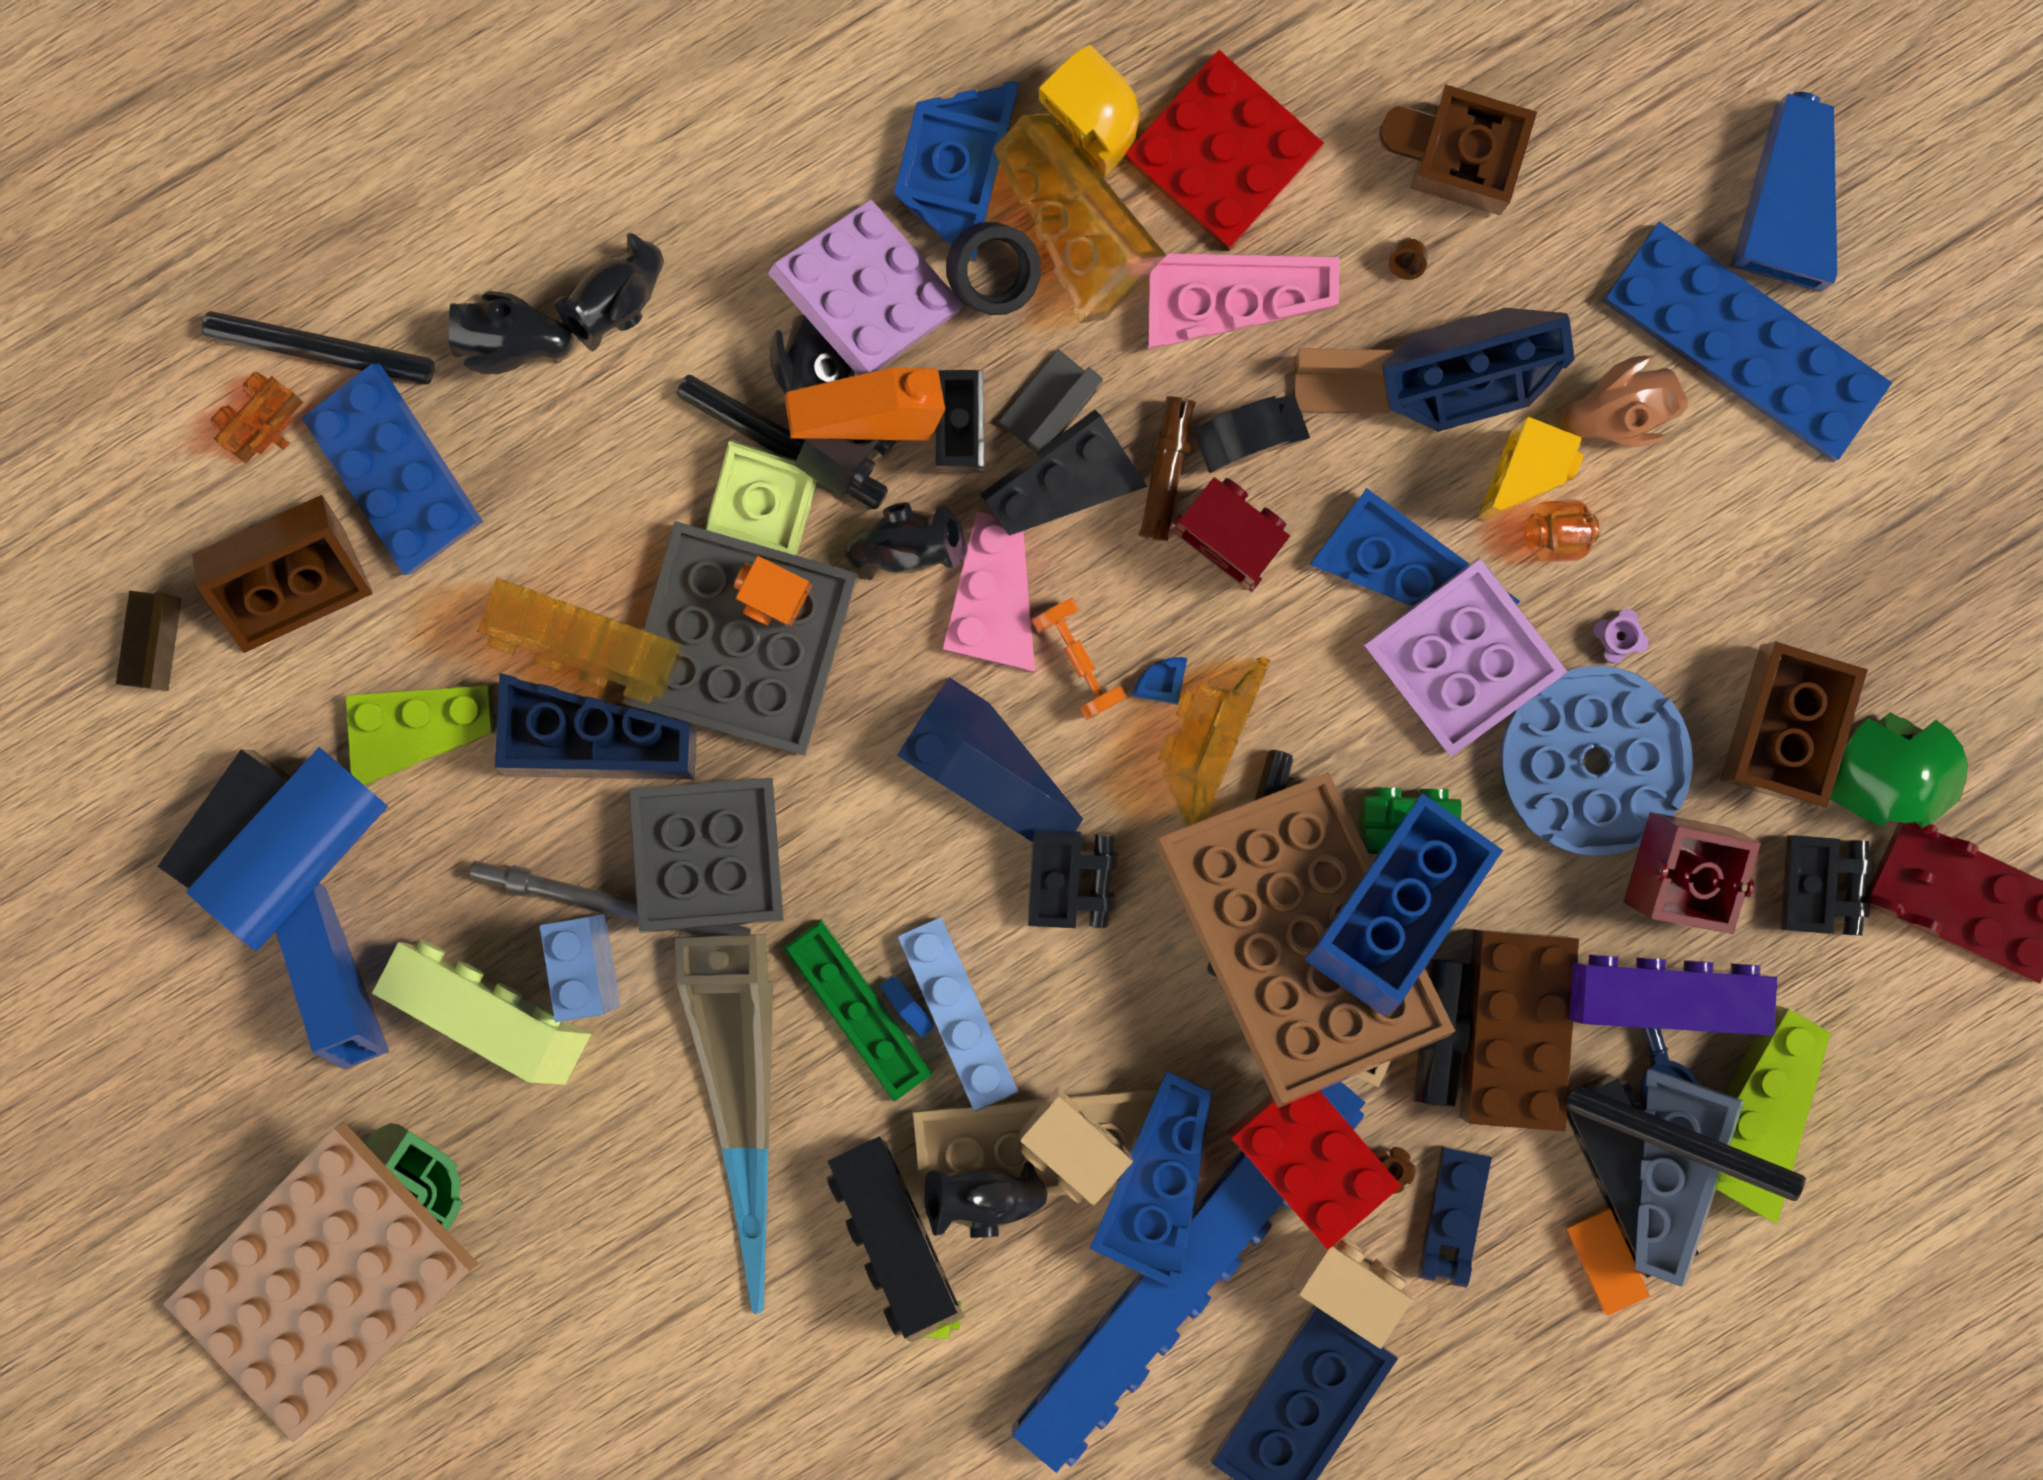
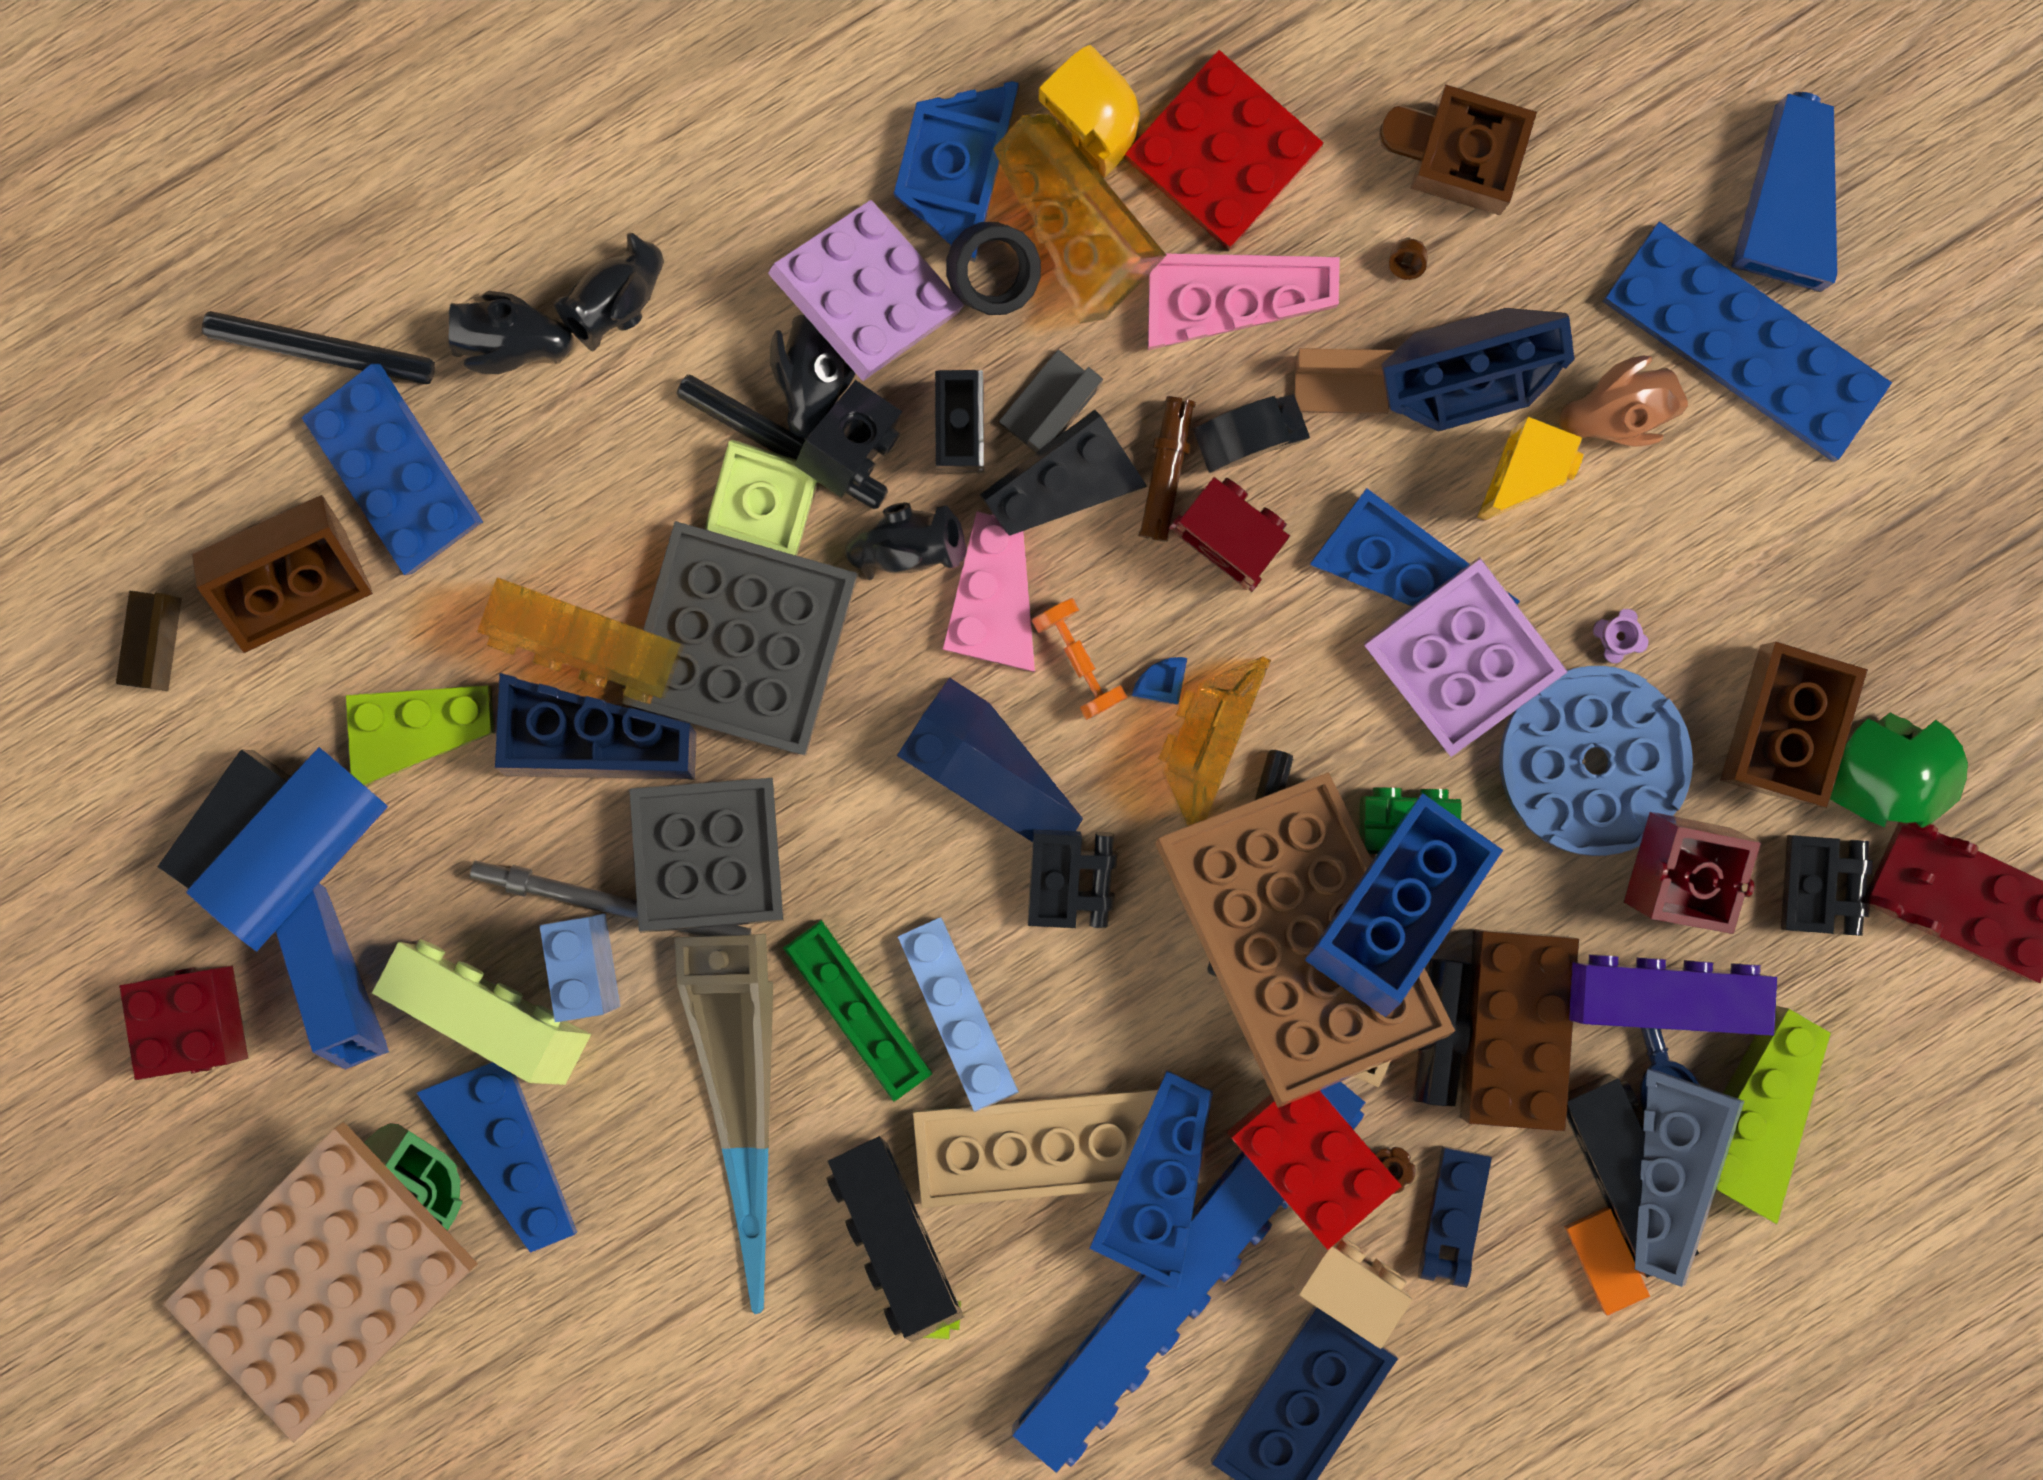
clear orange hips [210,372,304,464] -> none
orange brick [734,555,813,628] -> none
orange slope [785,367,945,441] -> none
blue tile [880,976,935,1038] -> none
black animal [924,1162,1048,1238] -> none
tan brick [1020,1086,1133,1206] -> none
clear orange head [1524,499,1600,562] -> none
black axle [1566,1085,1806,1201] -> none
none -> dark red brick [119,965,249,1080]
none -> blue wing [417,1062,577,1253]

